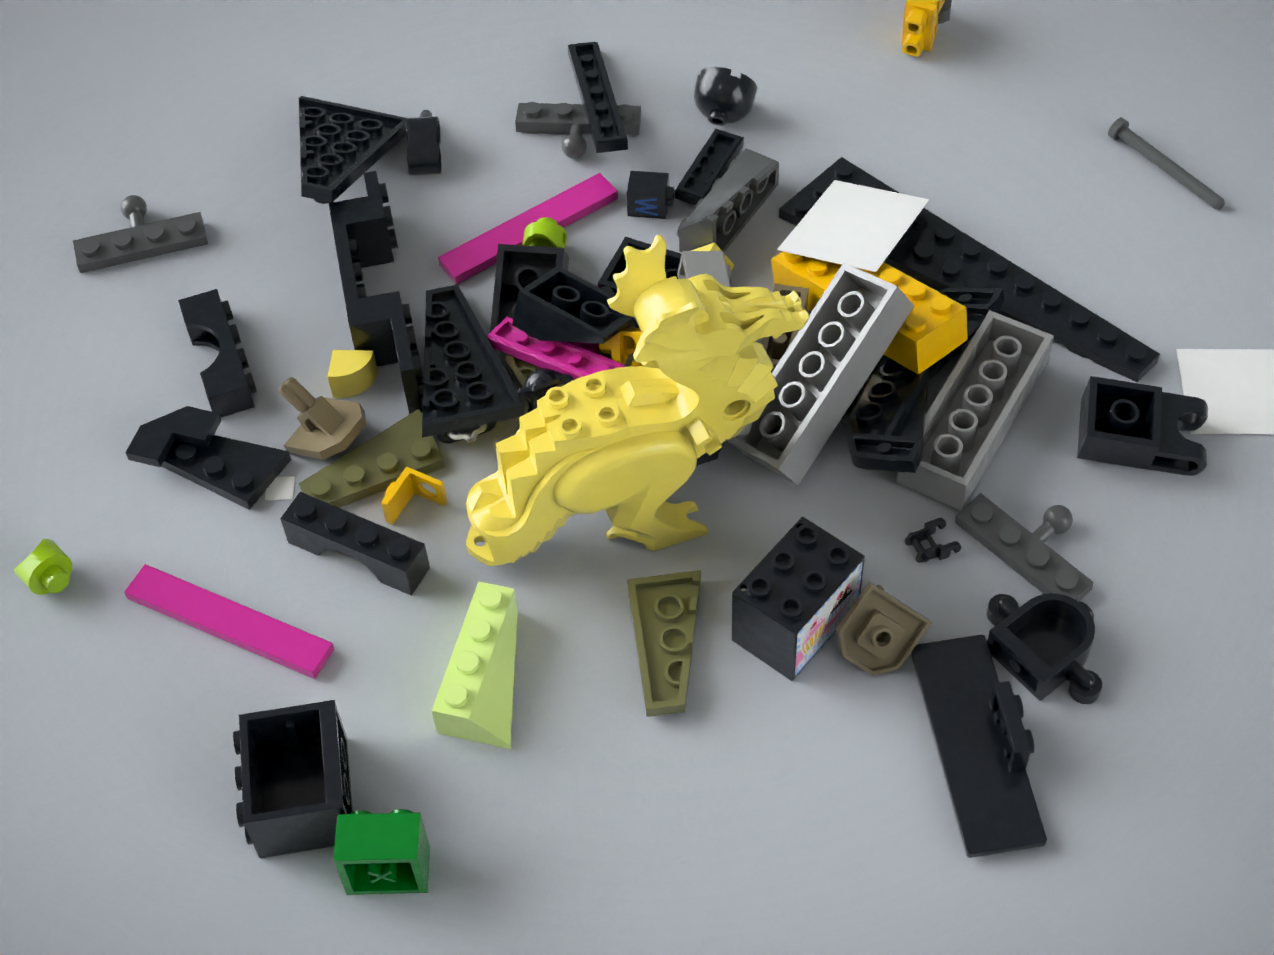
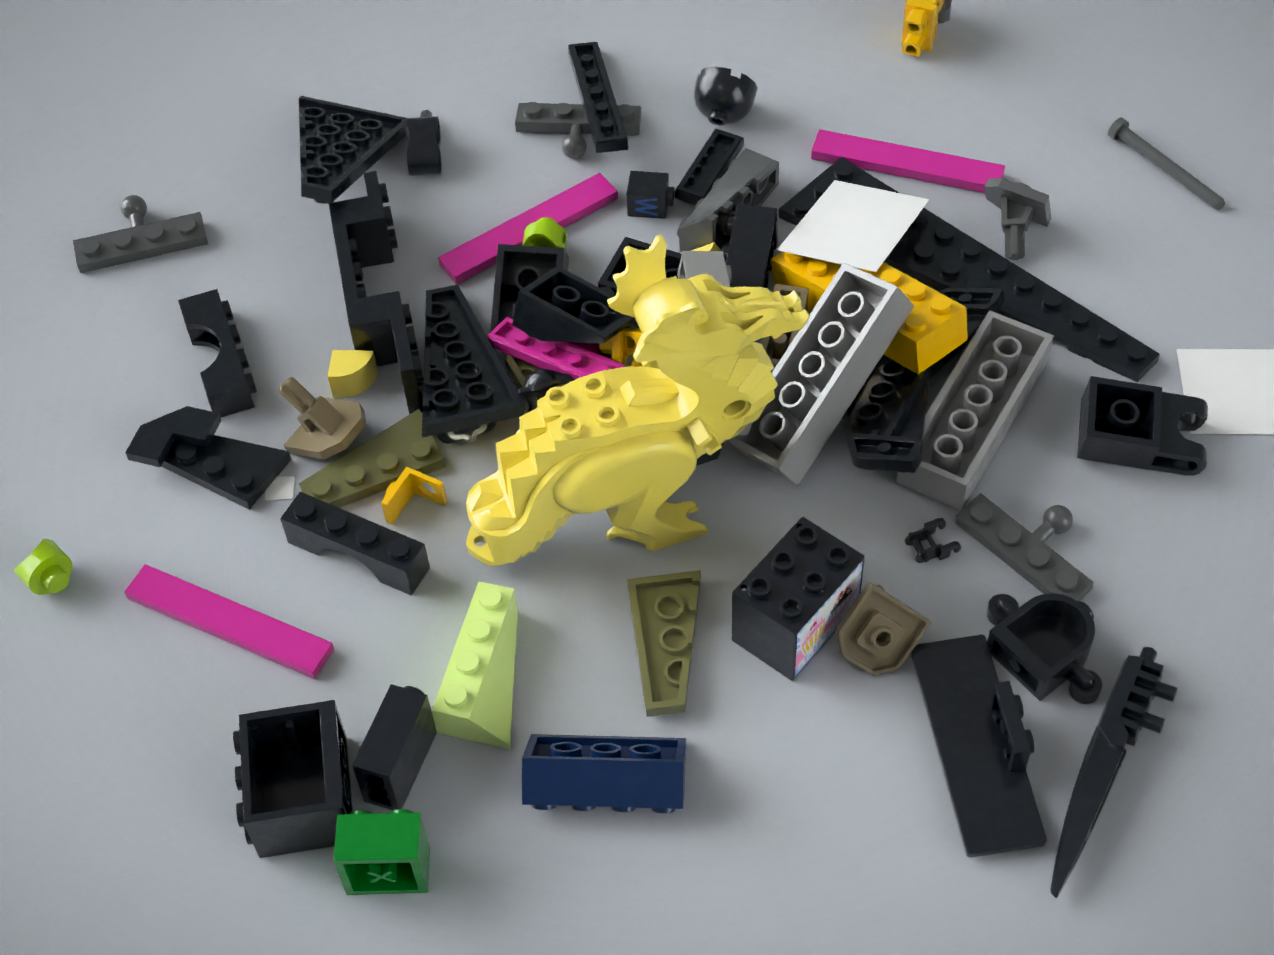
none -> black brick [352,684,437,811]
none -> dark blue slope [522,734,686,813]
none -> black wedge [722,203,778,342]
none -> dark pink tile [811,129,1005,193]
none -> dark grey piece [984,178,1051,260]
none -> black piece [1050,647,1178,898]

